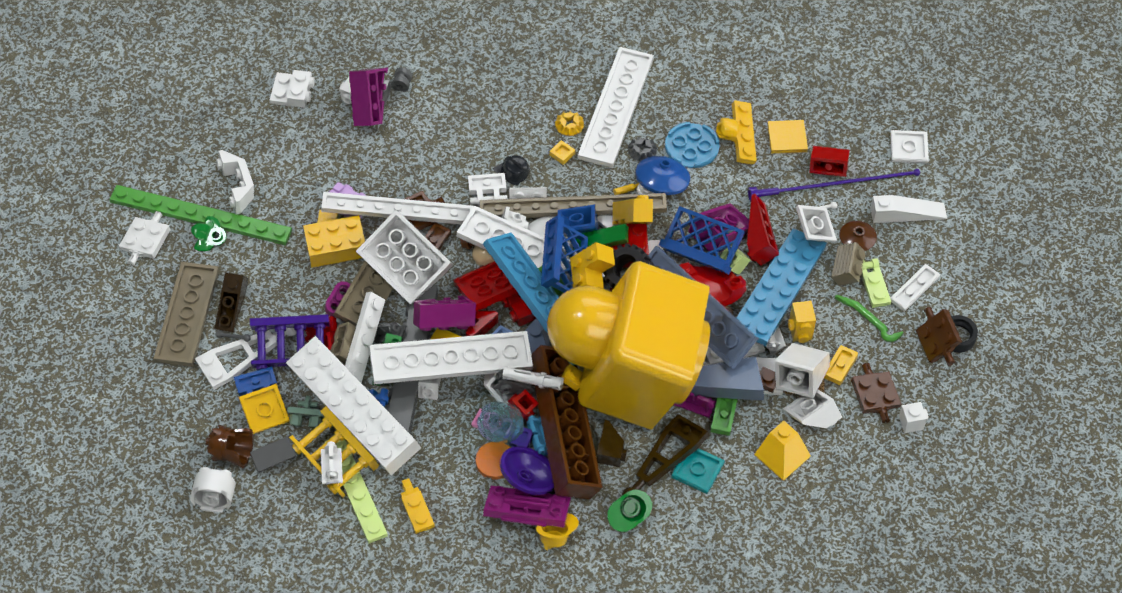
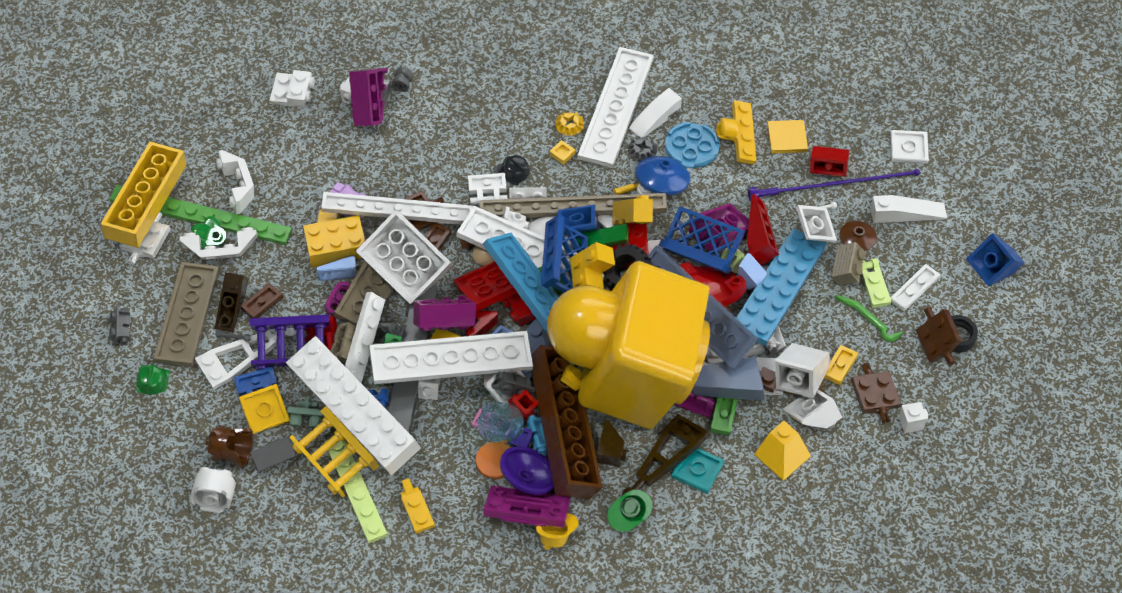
white hinge [321,442,343,484] -> none
white pin [502,366,564,390] -> none
yellow brick [788,301,816,343] -> none
none -> yellow brick [101,142,186,248]
none -> dark grey hinge [109,304,130,346]
none -> green piece [136,364,170,395]
none -> white slope [180,227,258,260]
none -> reddish brown plate [241,283,283,318]
none -> light blue slope [317,256,357,281]
none -> white slope [629,88,682,138]
none -> light blue slope [738,253,767,290]
none -> blue slope [966,233,1025,286]

